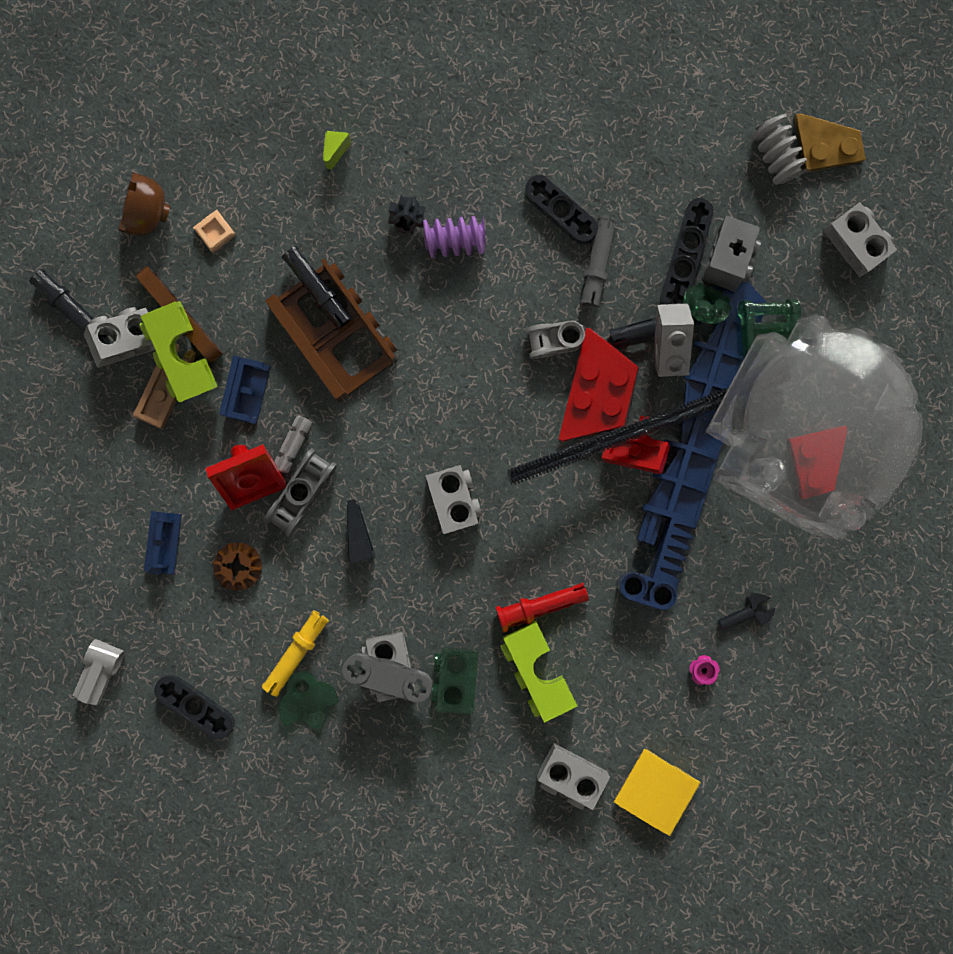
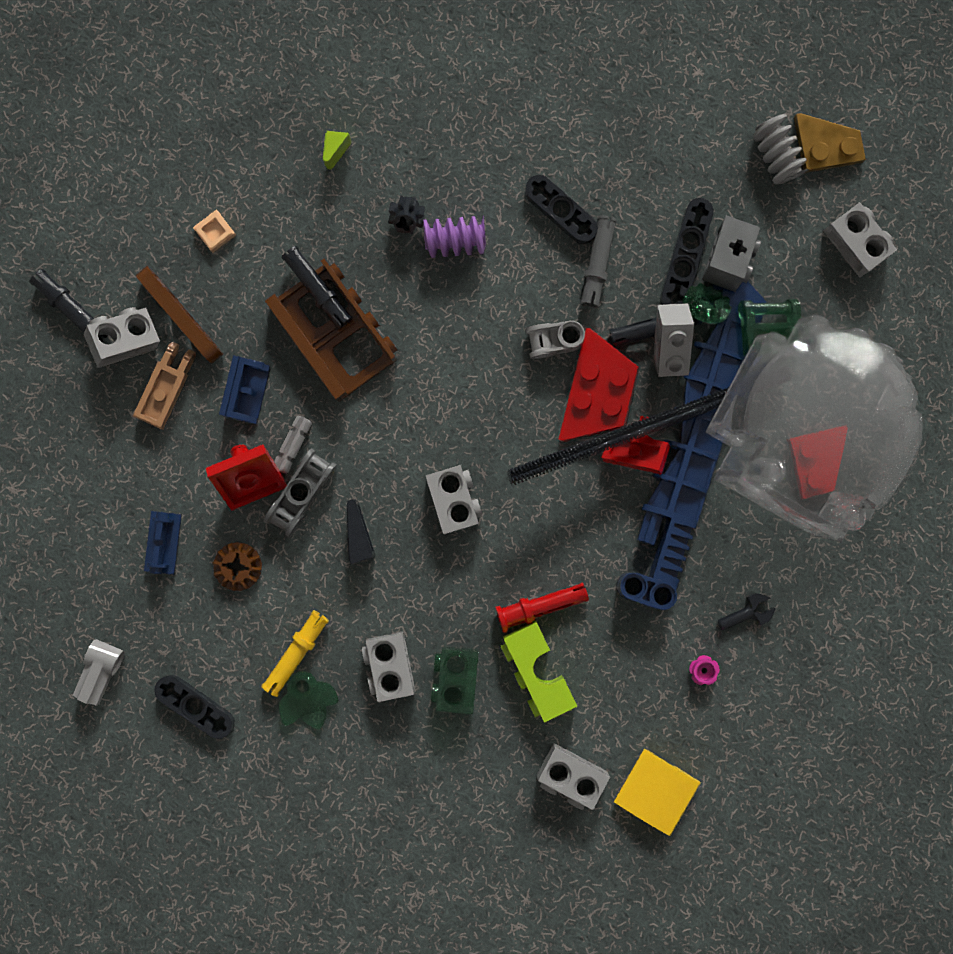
reddish brown cylinder [118,172,170,236] -> none
lime arch [140,301,218,402] -> none
dark grey piece [342,653,432,703] -> none

